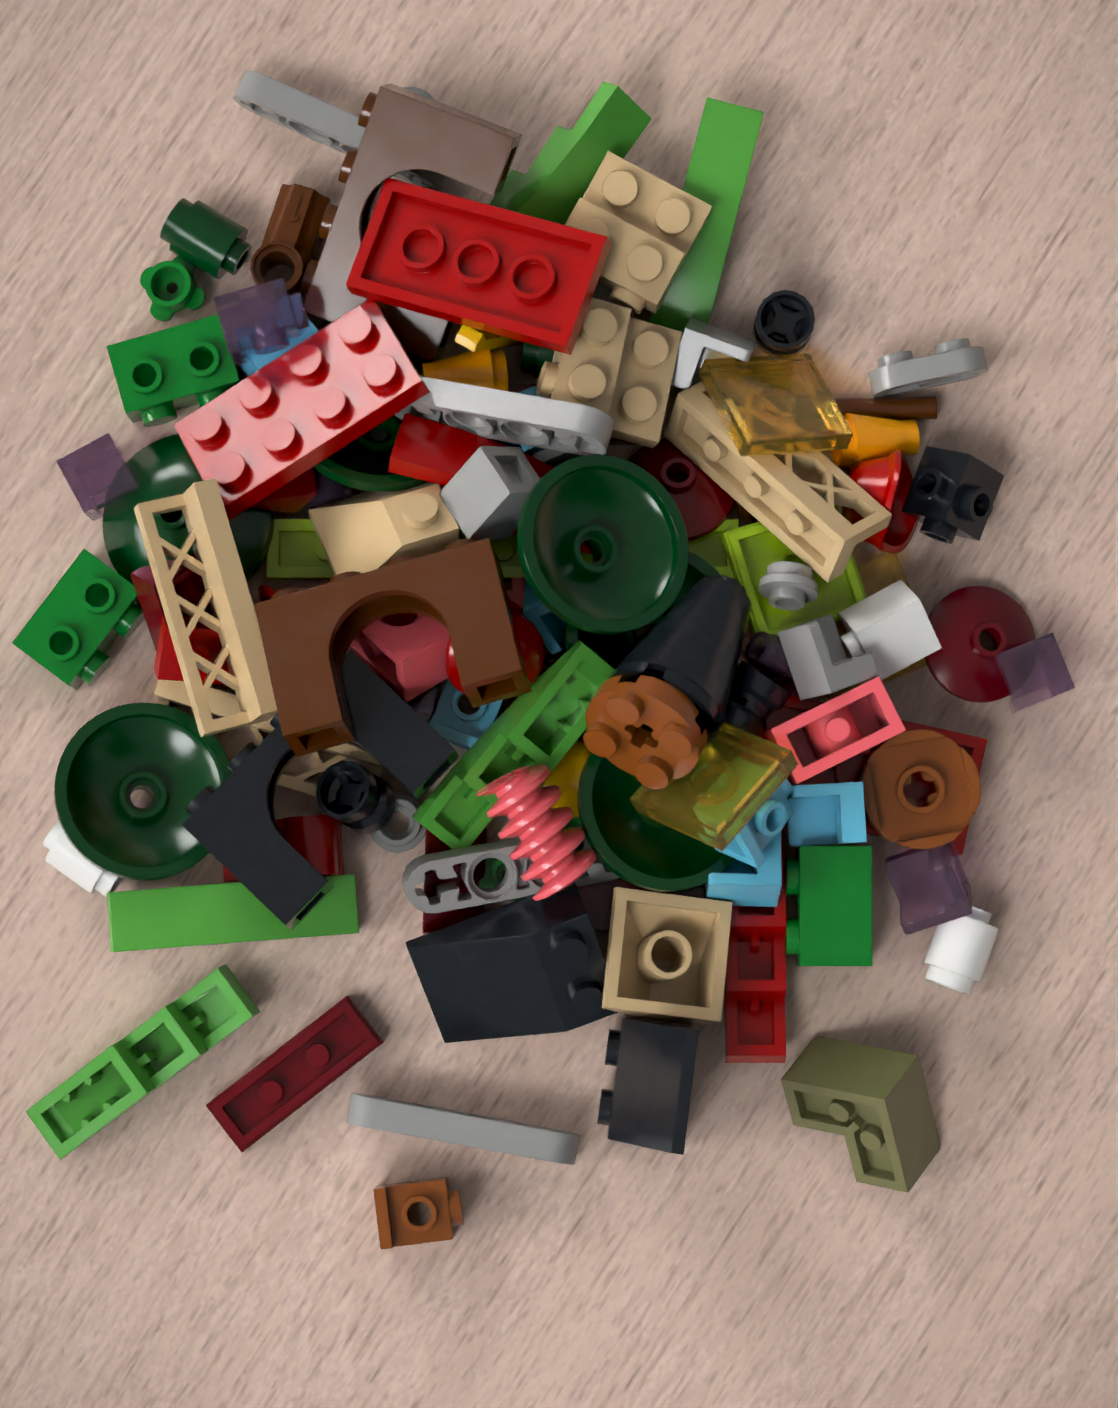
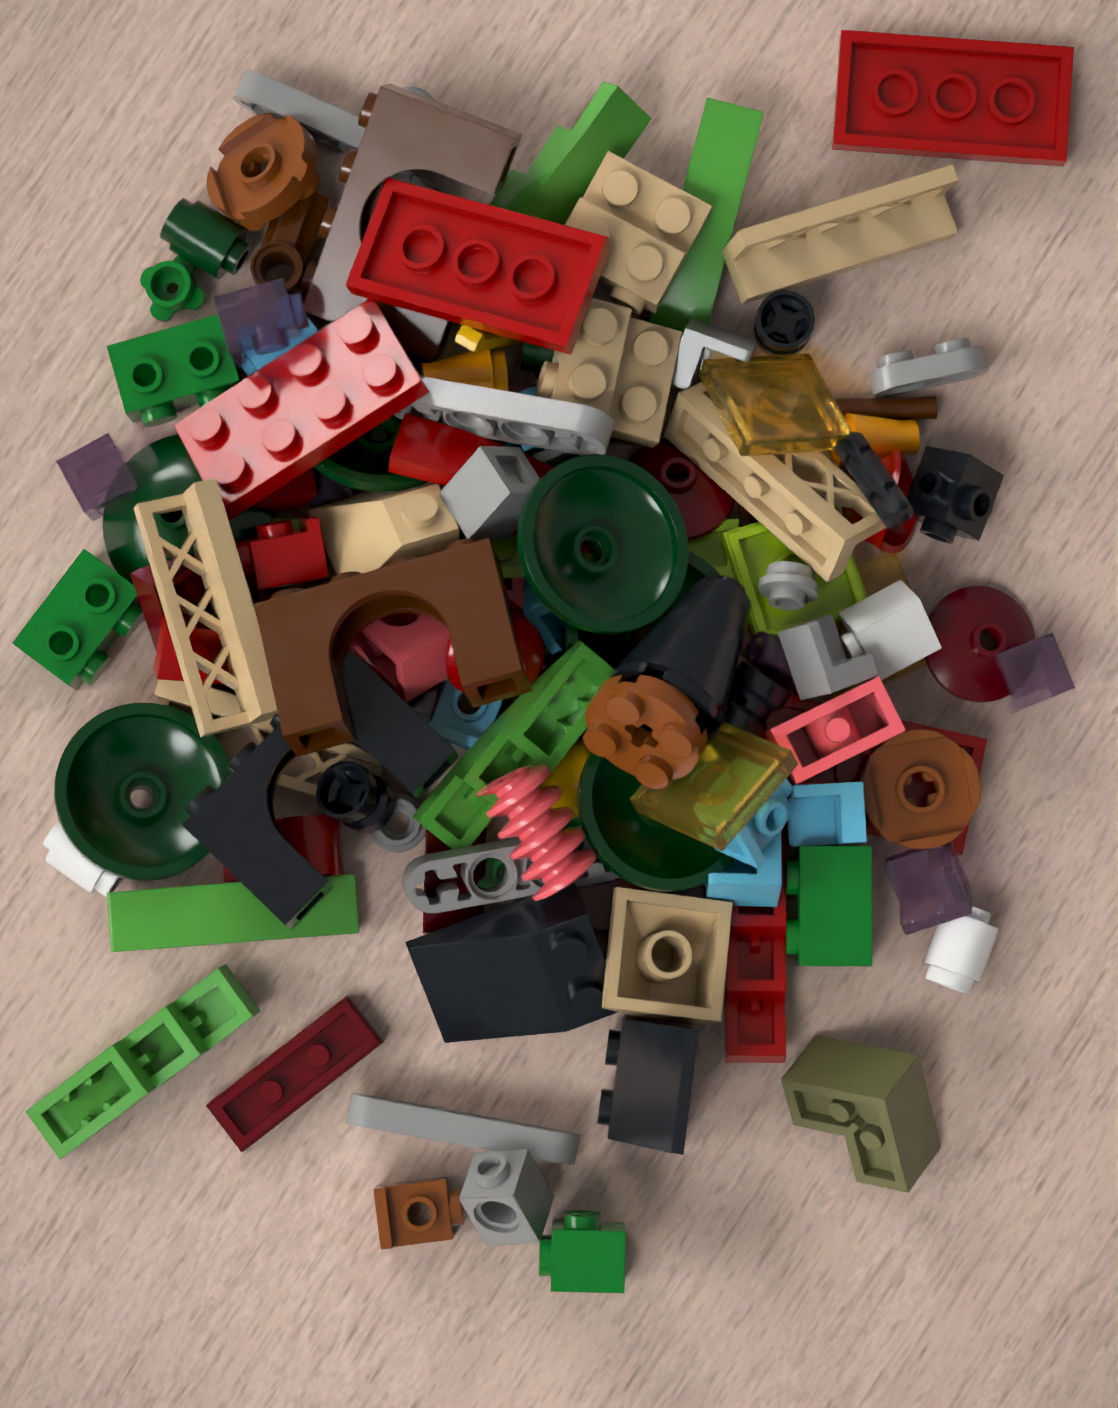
none -> dark orange plate [207,113,320,231]
none -> red brick [235,514,329,590]
none -> light grey brick [459,1149,554,1246]
none -> green brick [539,1210,626,1293]
none -> tan fence [721,164,959,305]
none -> red plate [832,30,1074,167]
none -> black axle [835,432,913,529]

